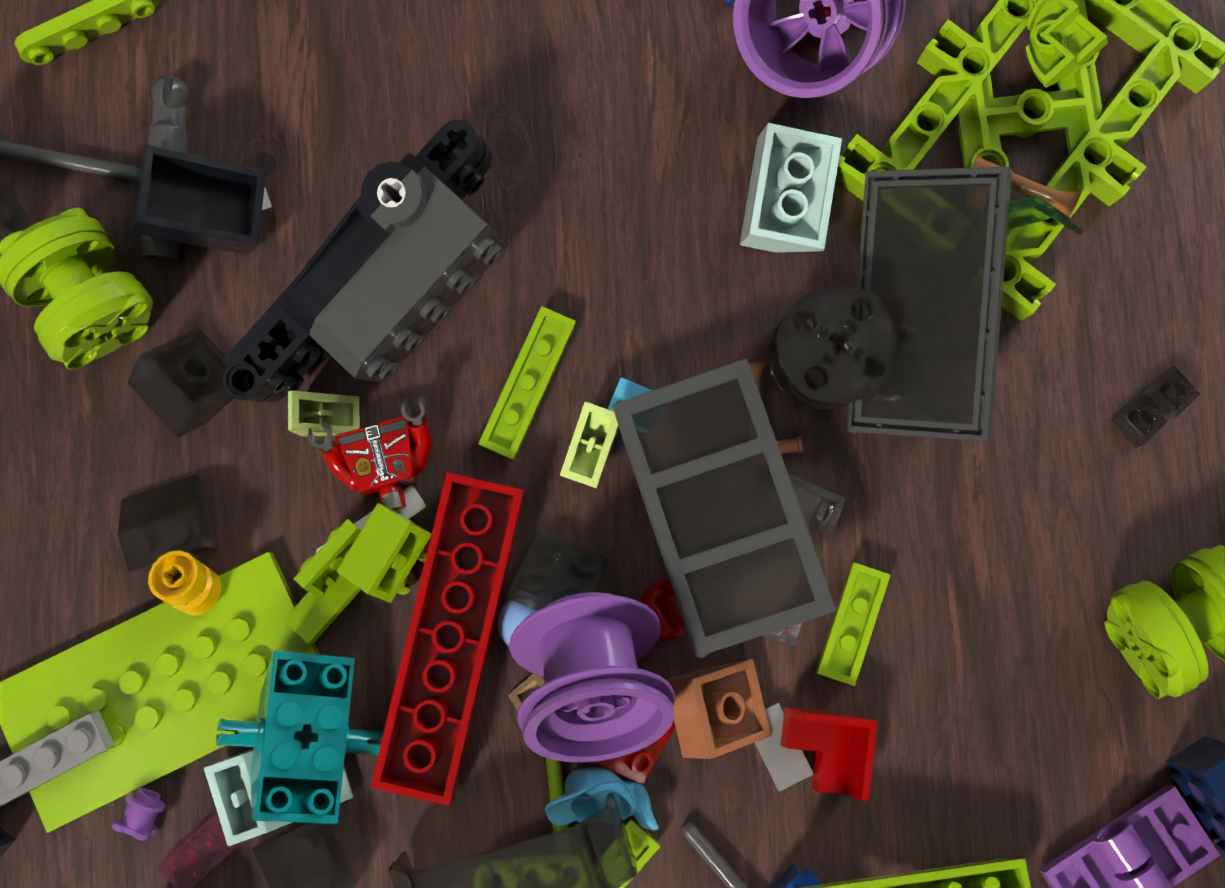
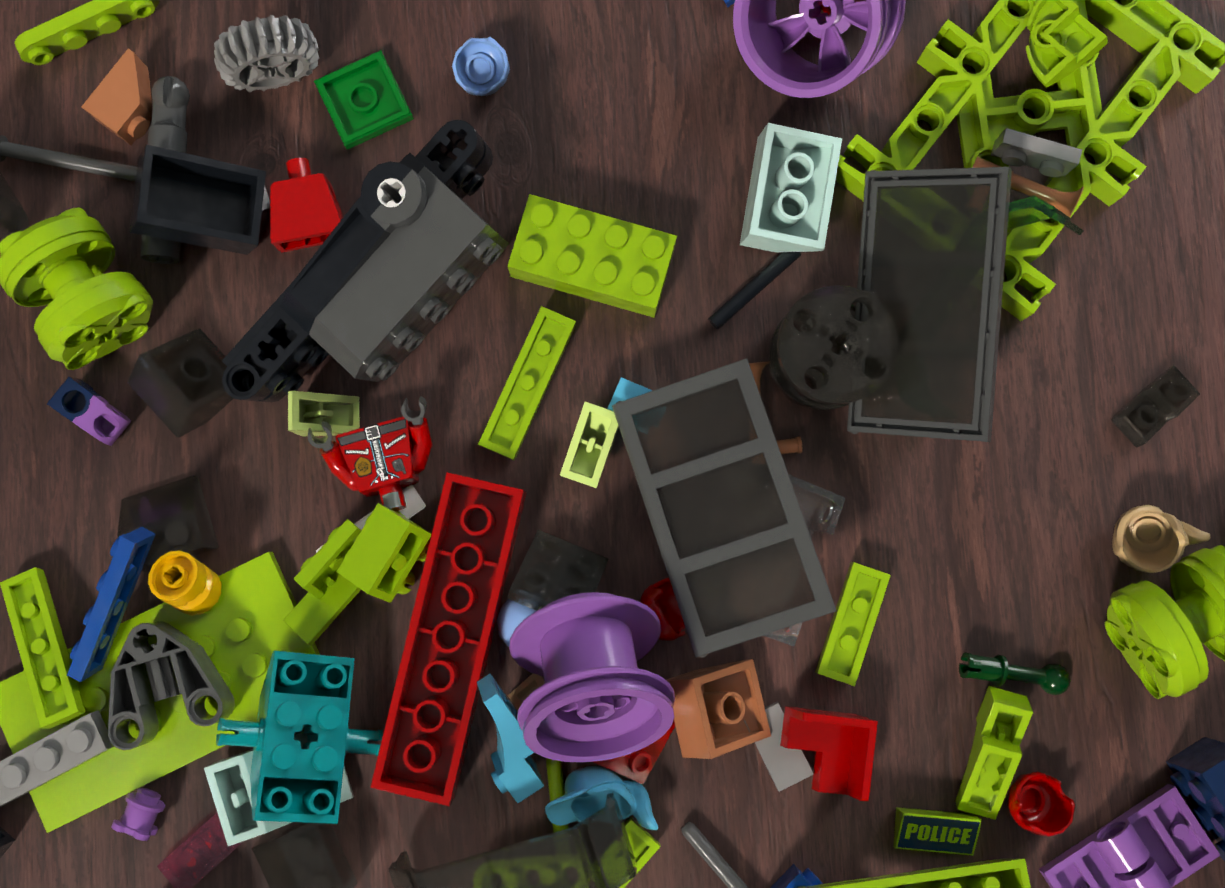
none -> lime plate [0,567,86,729]
none -> leg [47,377,131,446]
none -> blue plate [67,527,156,682]
none -> nougat slope [81,48,153,146]
none -> dark grey connector [108,621,235,750]
none -> light grey gear [214,15,319,92]
none -> red torso [270,158,344,253]
none -> green tile [314,50,414,150]
none -> light blue hair [452,37,510,96]
none -> medium azure slope [477,674,544,803]
none -> lime brick [507,194,677,318]
none -> black bar [708,252,801,330]
none -> slope [894,807,981,856]
none -> lime slope [955,686,1033,820]
none -> dark green pin [959,652,1071,695]
none -> light grey plate [991,128,1082,177]
none -> red hair [1009,772,1075,836]
none -> tan hair [1112,505,1210,573]

